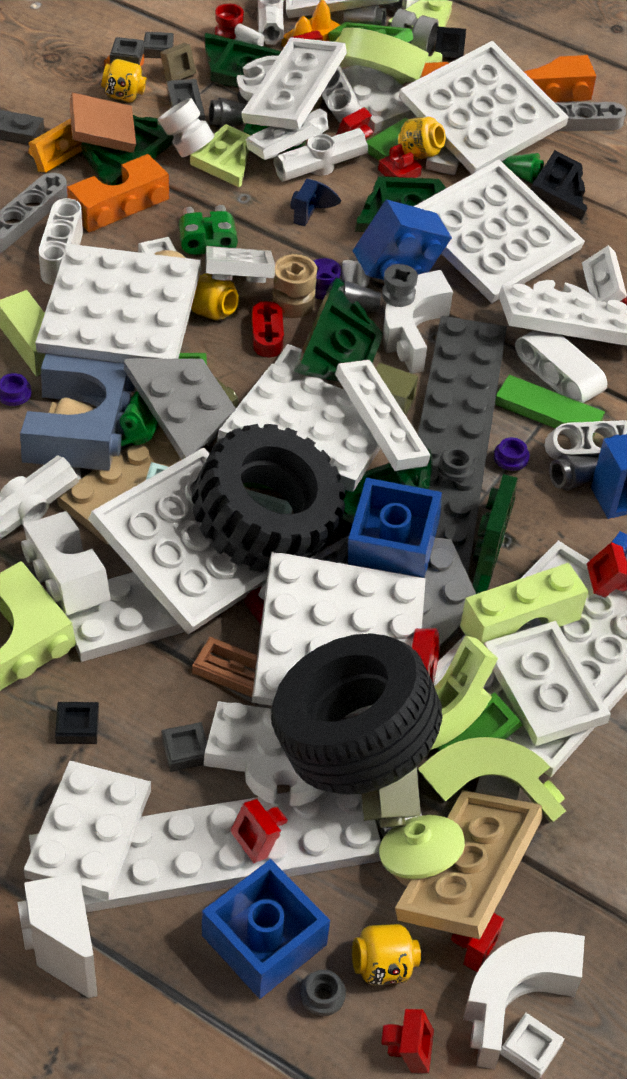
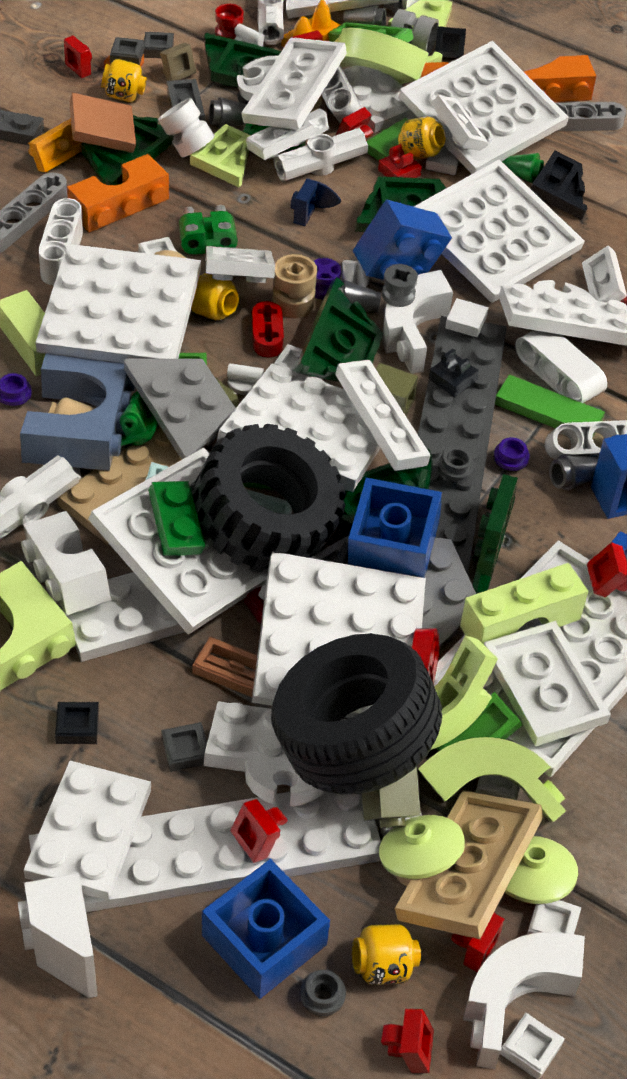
none -> red plate [64,35,92,78]
none -> green plate [148,481,205,556]
none -> white plate [227,363,264,395]
none -> black tile [429,348,479,397]
none -> white plate [430,94,488,151]
none -> white tile [445,298,489,337]
none -> yellowish green dish [505,836,578,904]
none -> white tile [527,900,581,935]

